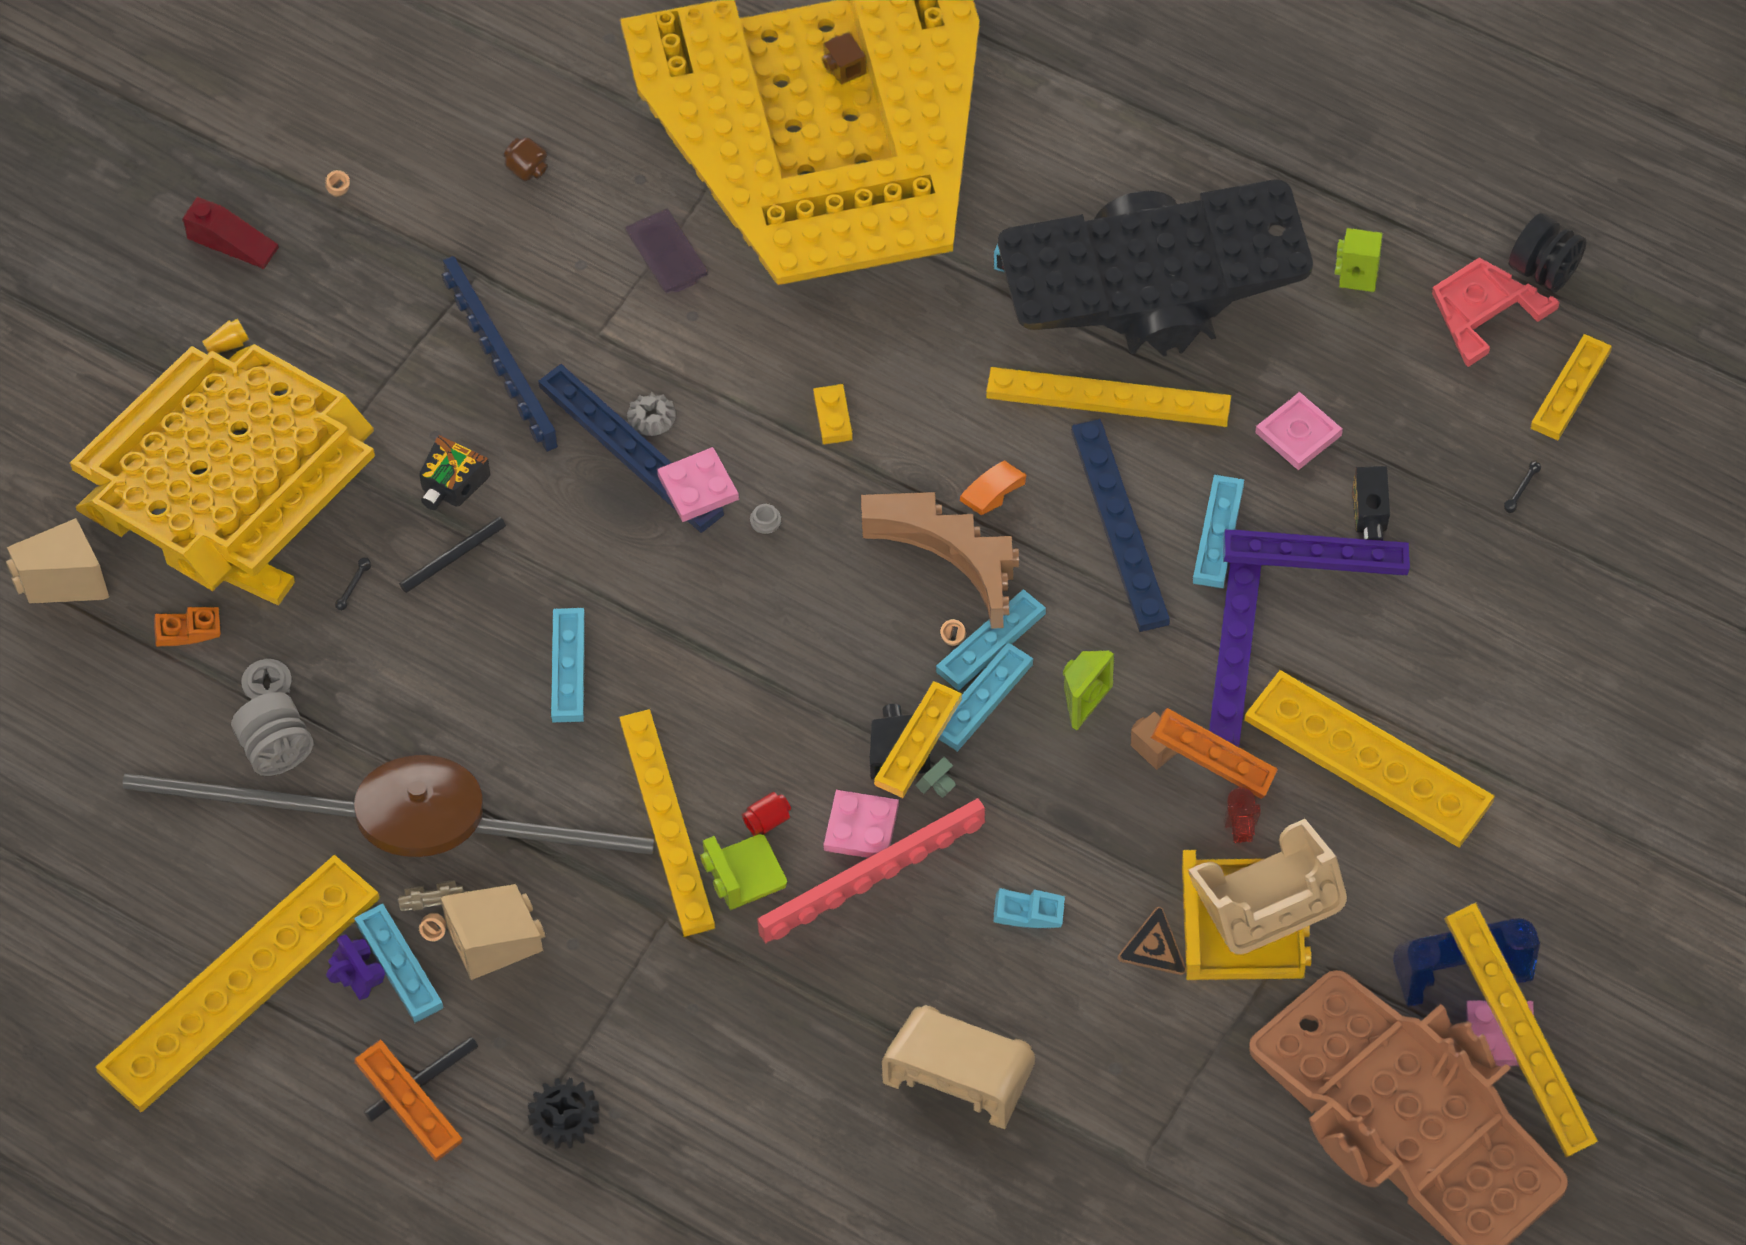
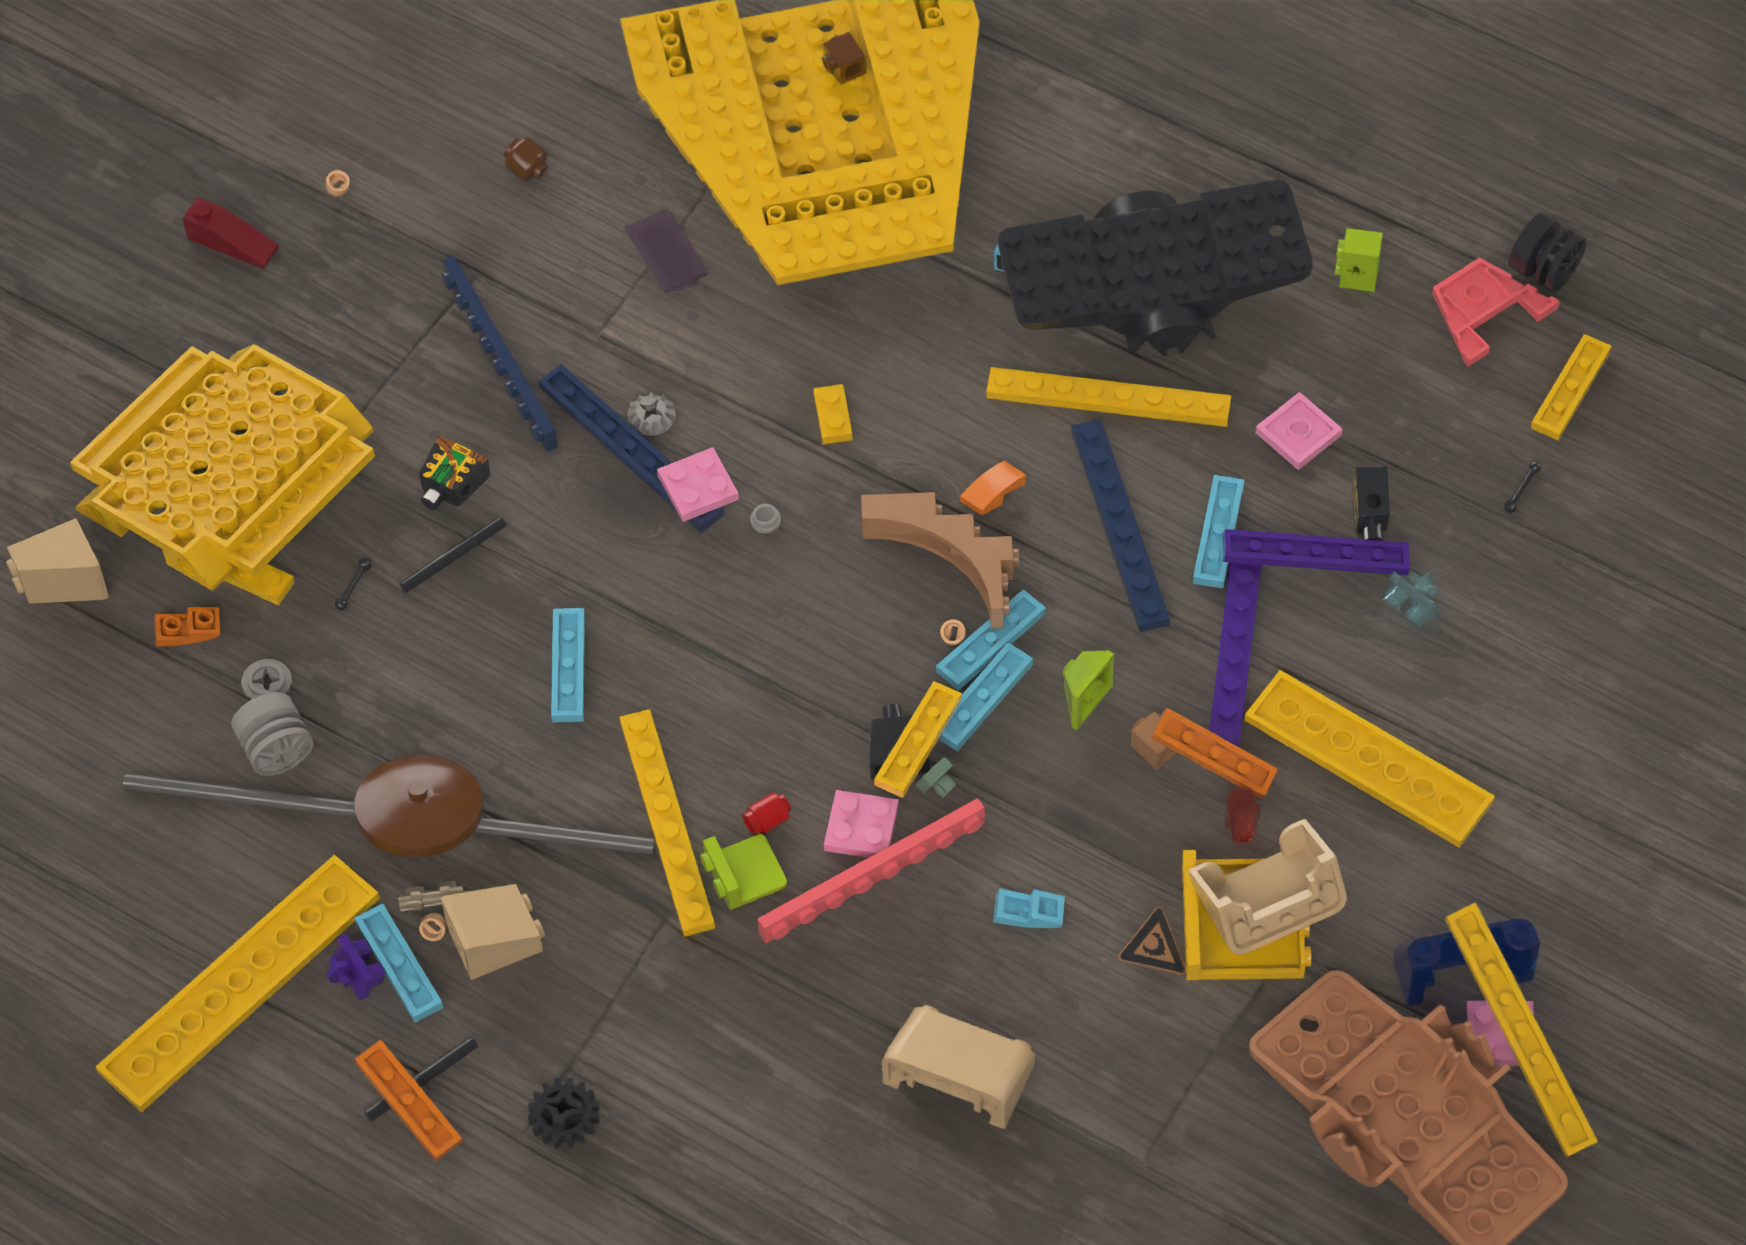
yellow cone [202,318,249,354] -> none
none -> clear light blue hips [1383,572,1442,628]

